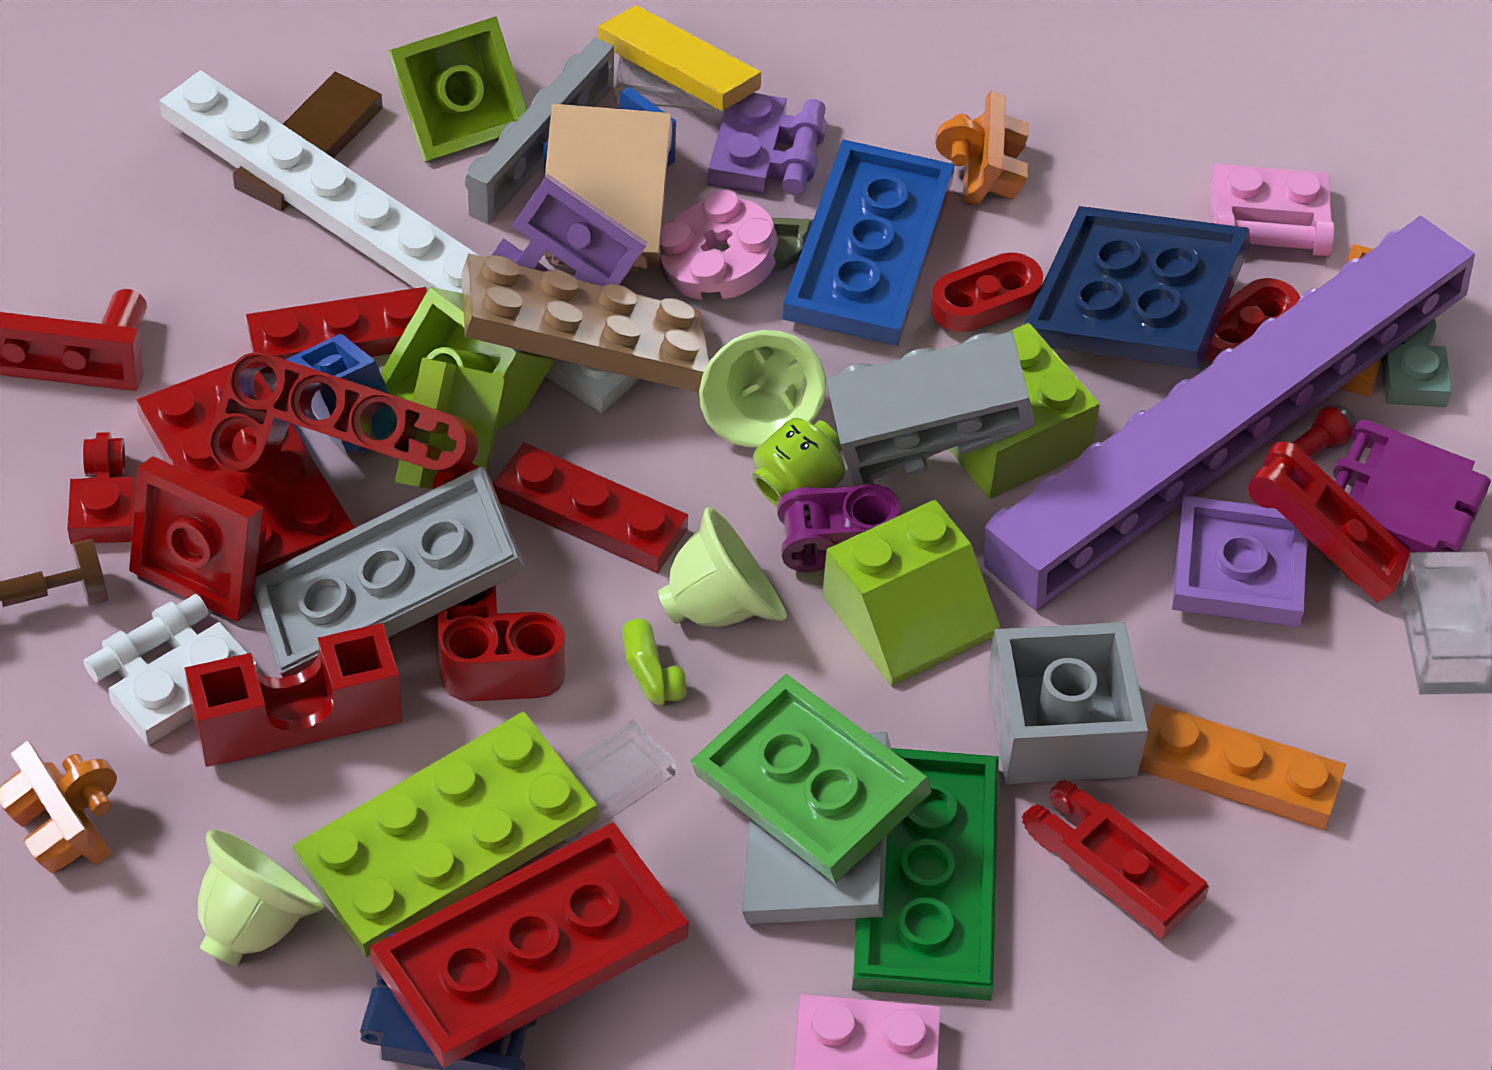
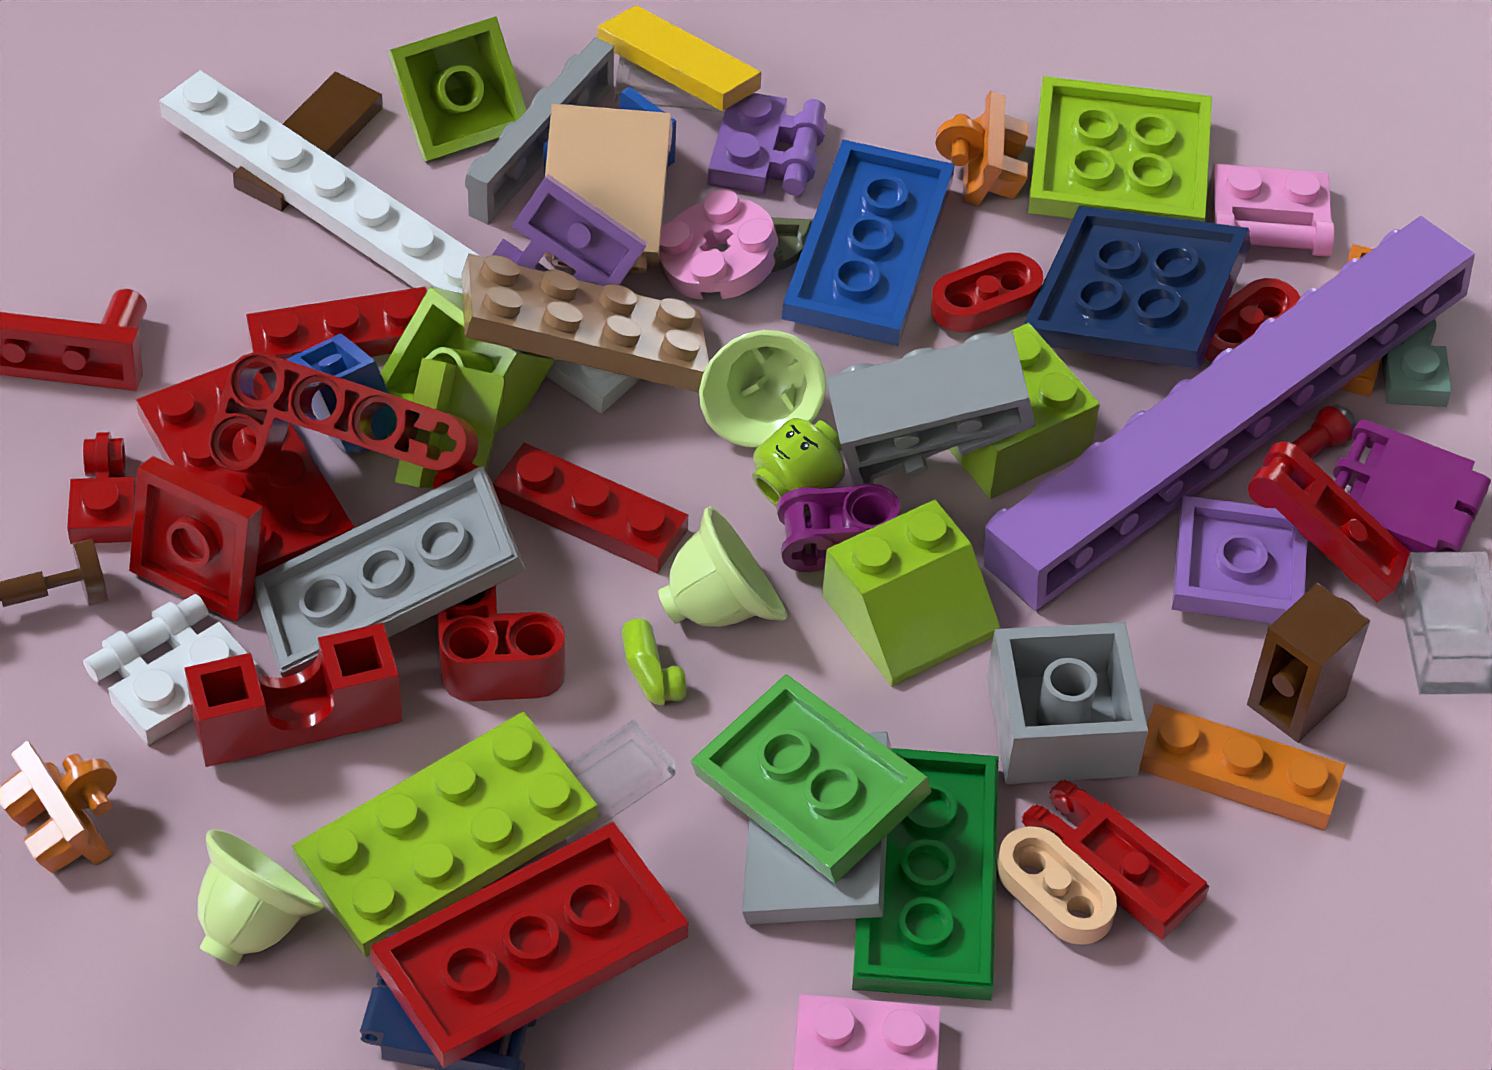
none -> light nougat plate [997,827,1117,945]
none -> lime plate [1028,76,1212,222]
none -> reddish brown brick [1247,583,1370,743]

